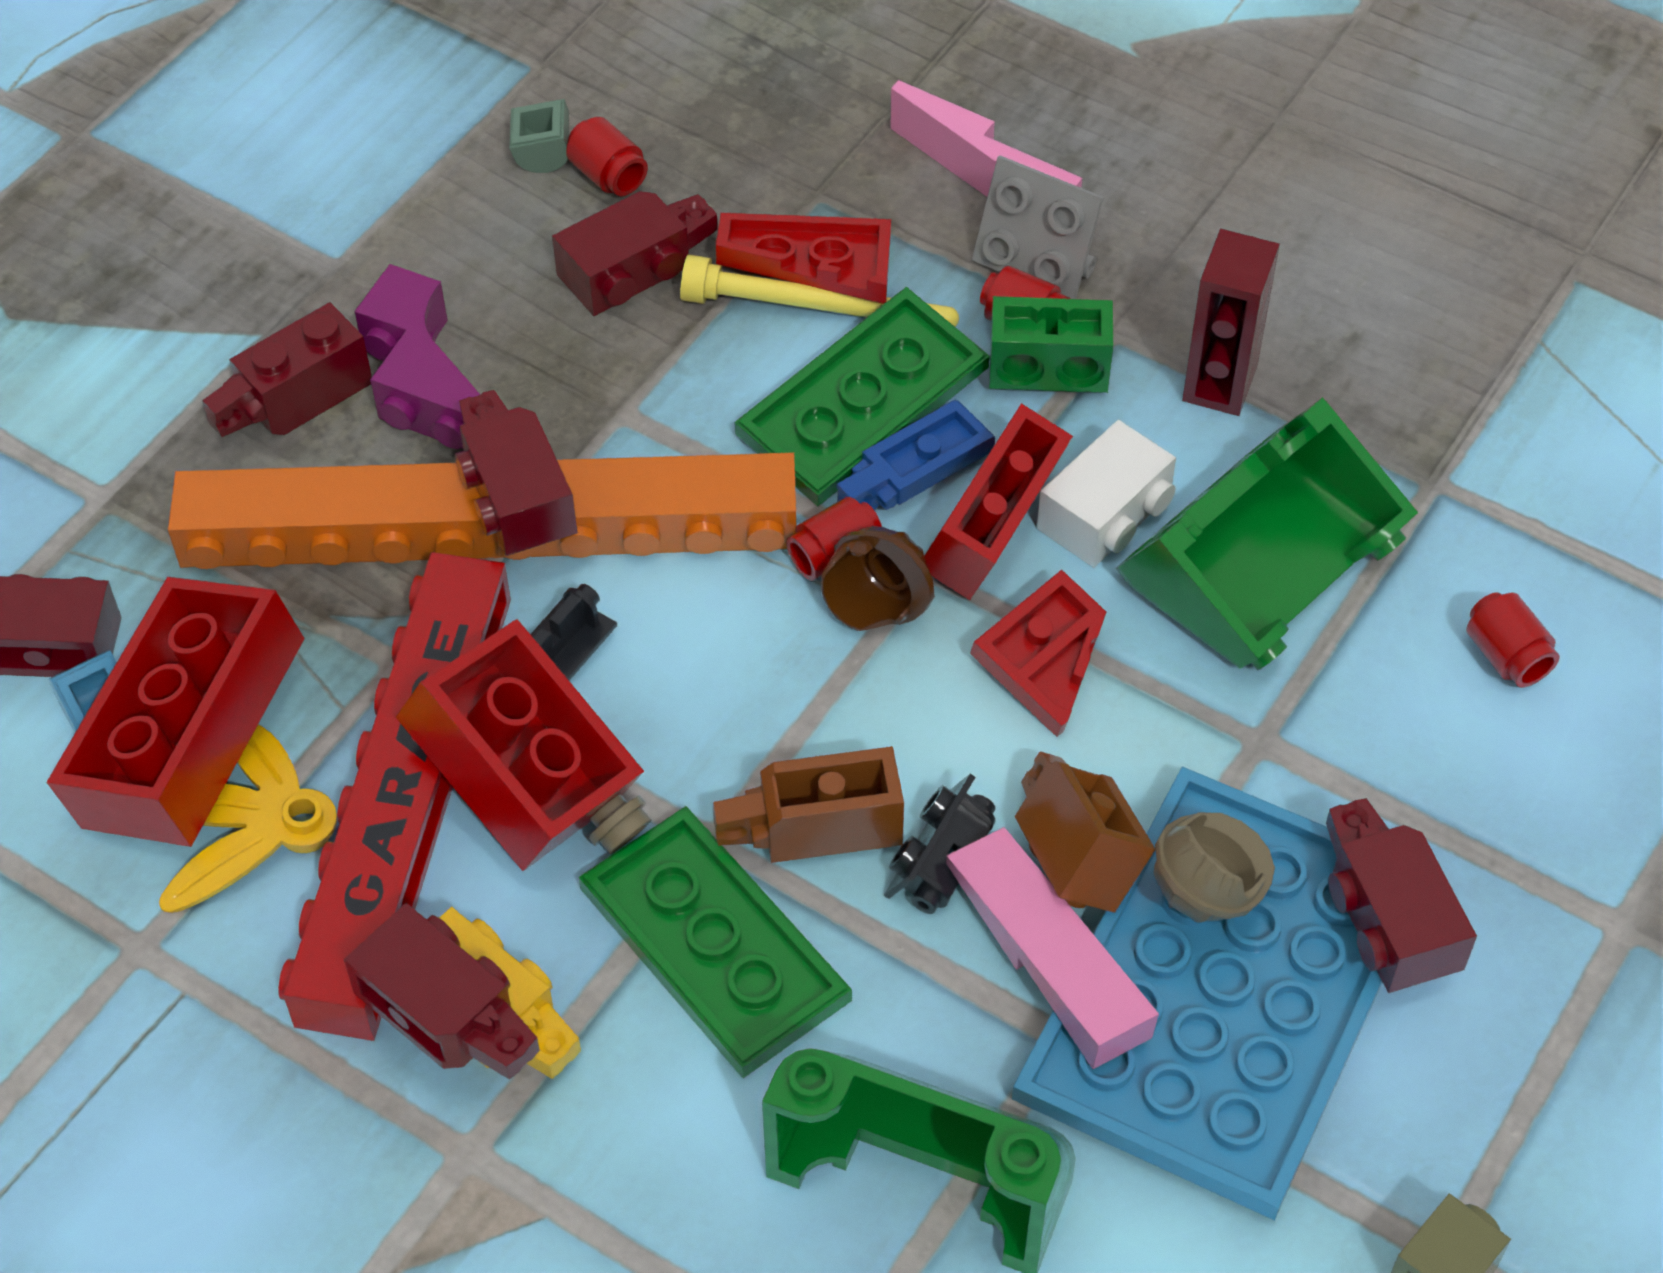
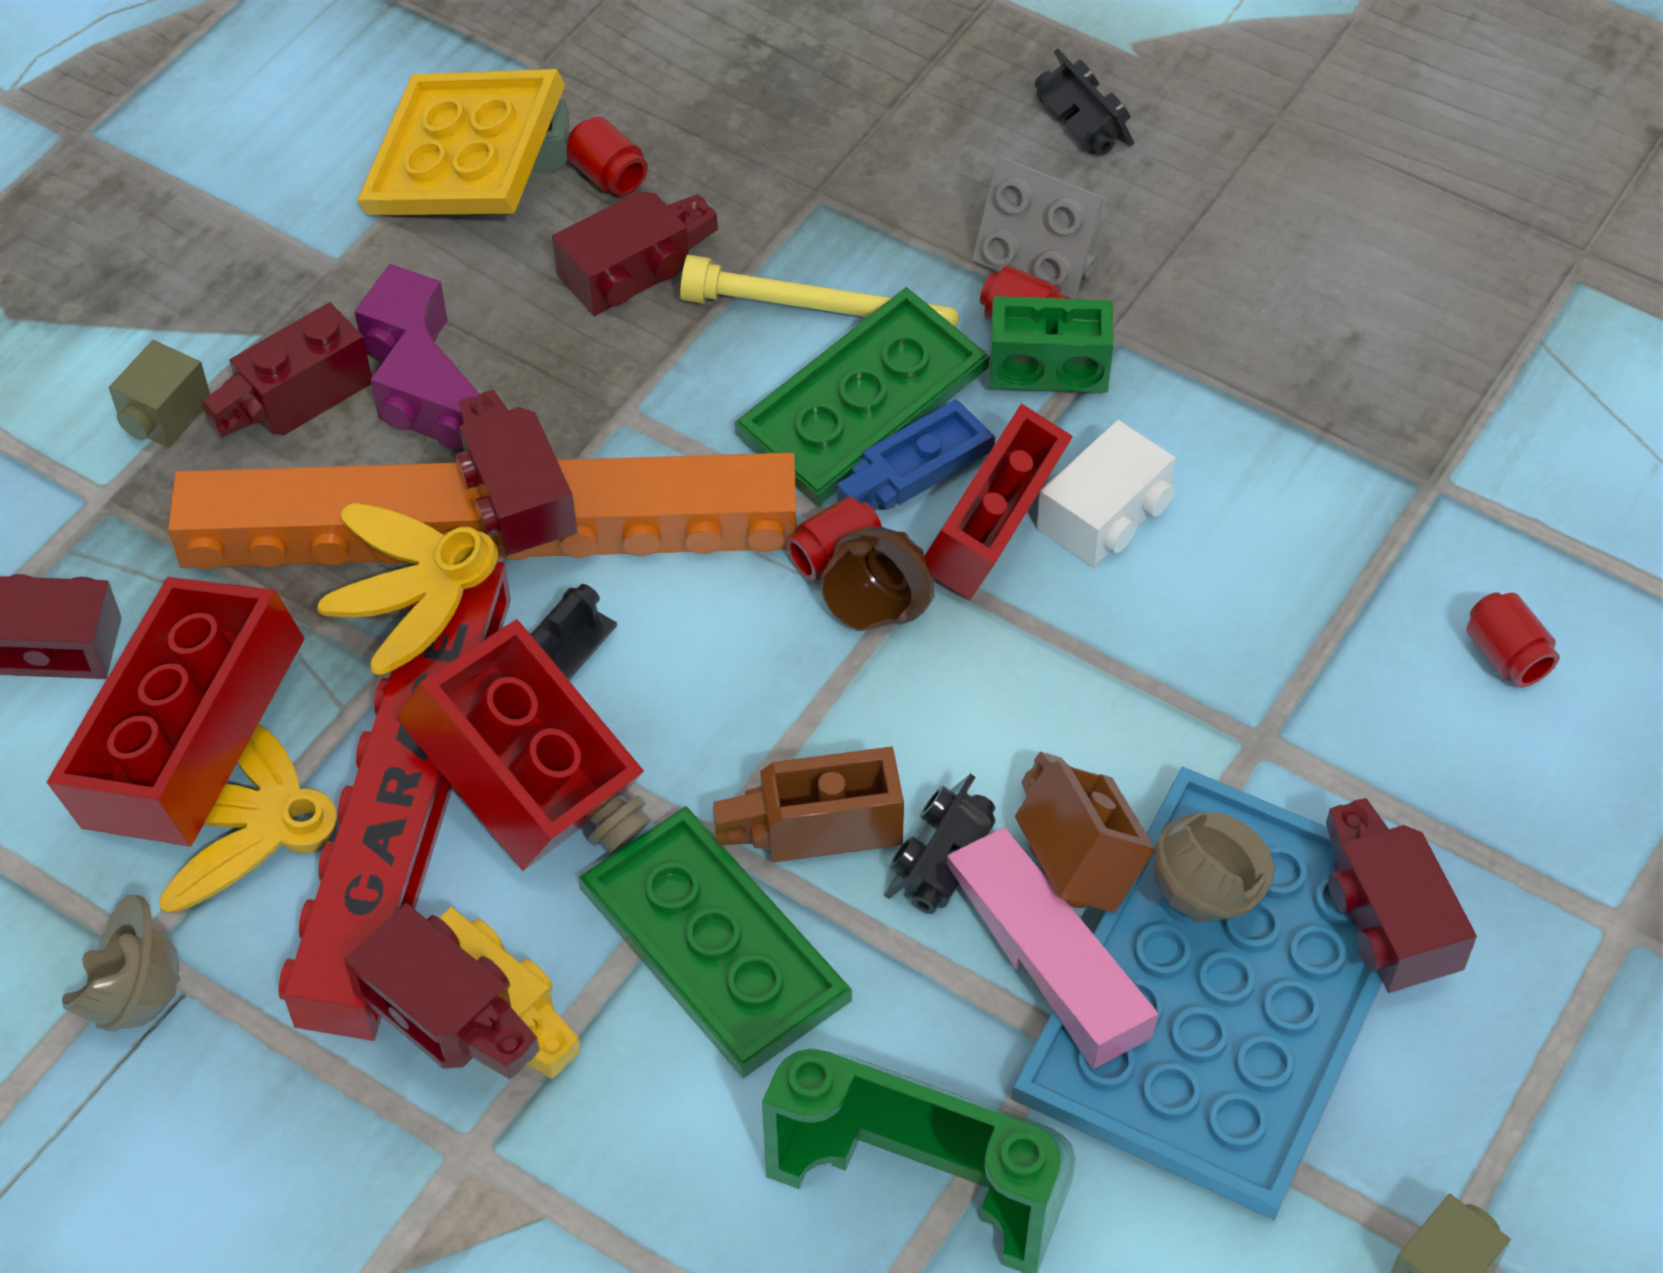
dark azure brick [48,650,117,732] -> none
red wing [716,213,891,304] -> none
bright pink slope [890,80,1082,197] -> none
red wing [970,569,1107,737] -> none
green windscreen [1116,397,1418,670] -> none
dark red brick [1182,228,1280,416] -> none
none -> dark tan piece [62,895,180,1032]
none -> olive brick [108,340,210,448]
none -> yellow plant [317,503,498,675]
none -> yellow plate [357,69,566,215]
none -> black hinge [1035,48,1134,155]

